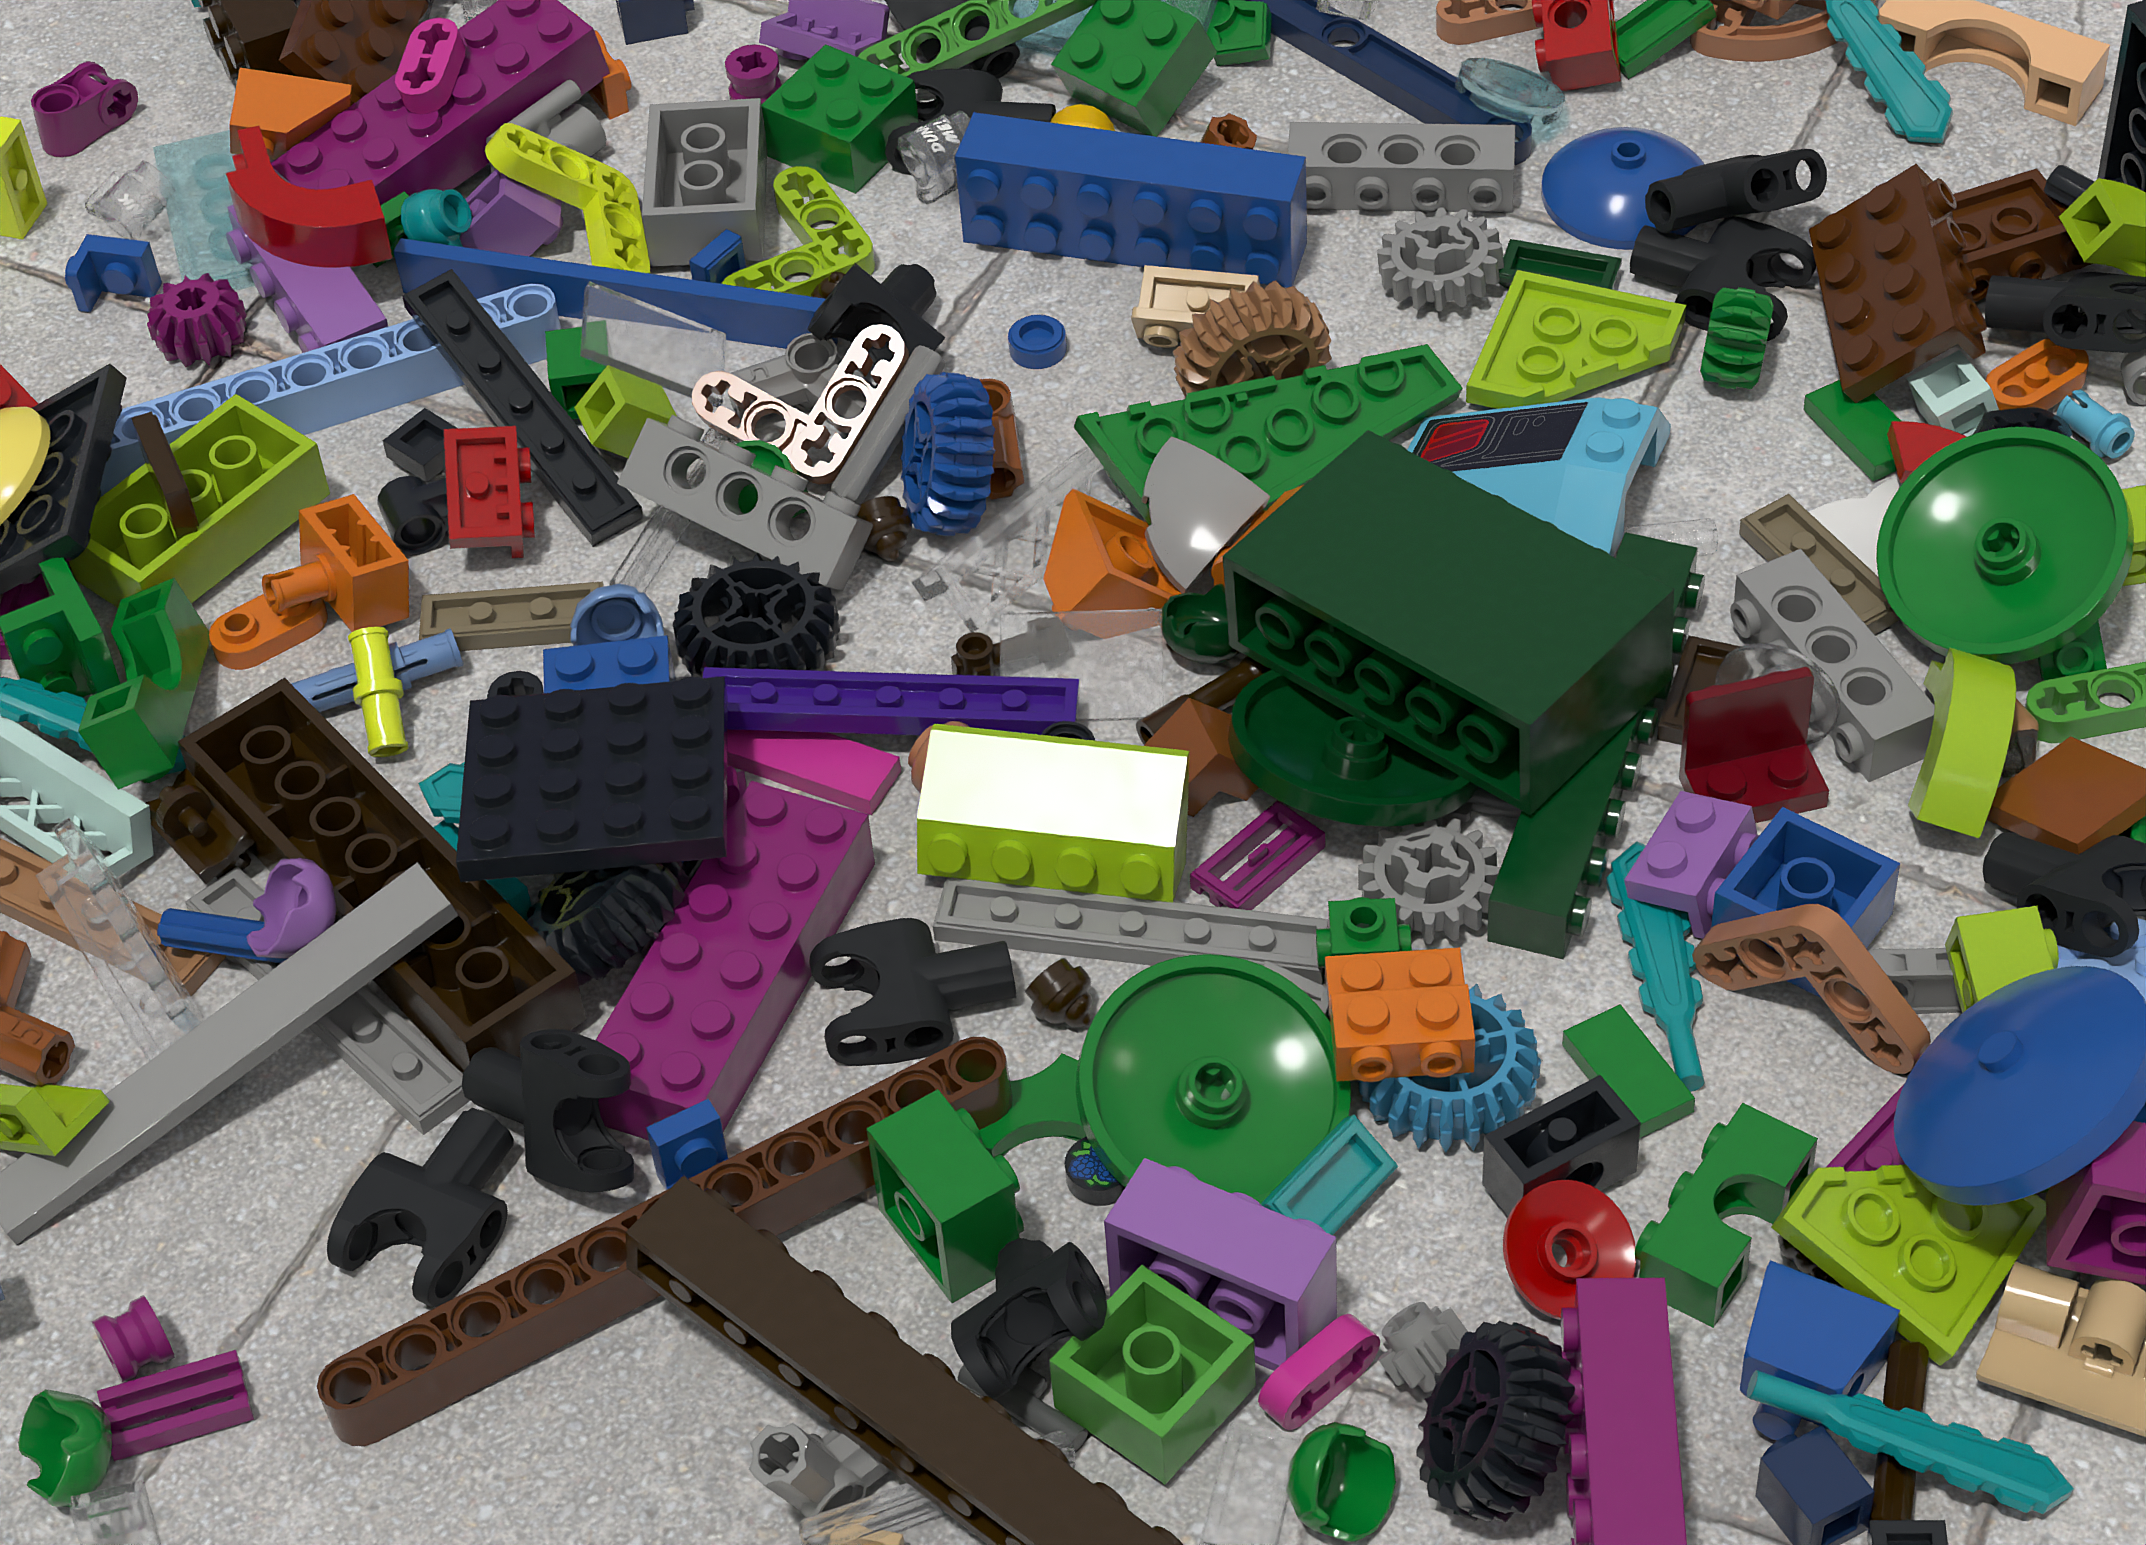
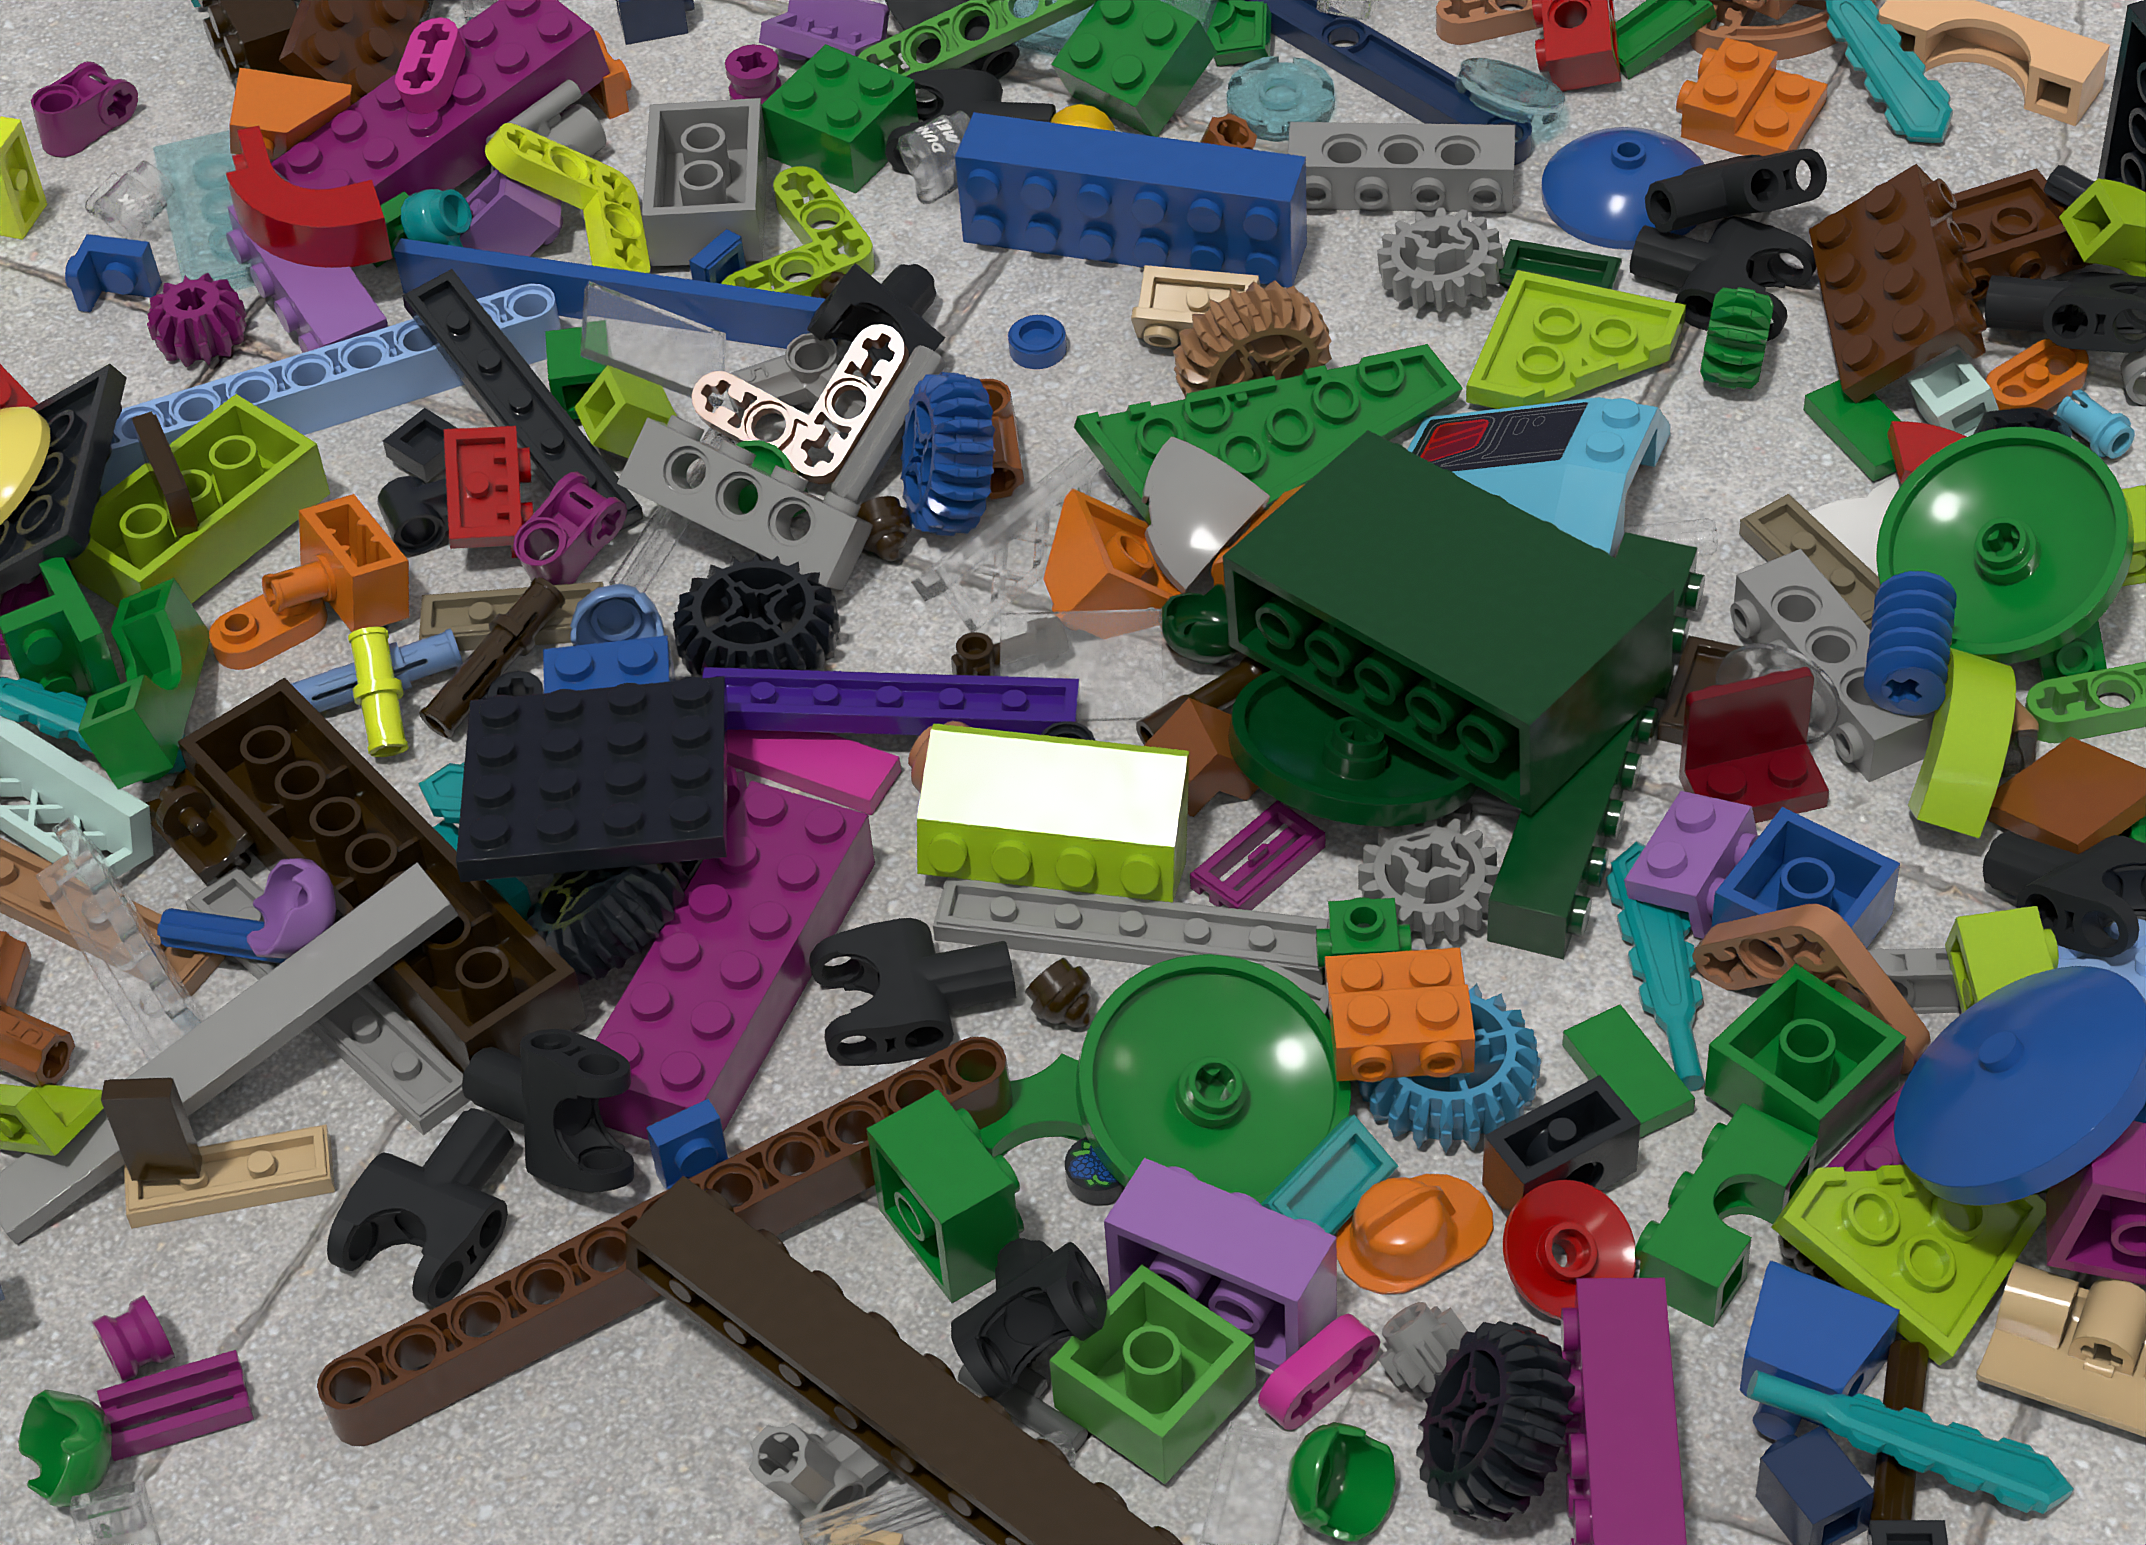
none -> dark brown tile [101,1077,202,1181]
none -> tan tile [124,1124,335,1229]
none -> dark brown pin [419,577,565,738]
none -> magenta piece [513,471,627,585]
none -> clear light blue tile [1226,56,1335,142]
none -> orange piece [1336,1174,1493,1294]
none -> orange plate [1676,37,1828,156]
none -> green brick [1704,963,1906,1169]
none -> blue piece [1863,571,1957,716]

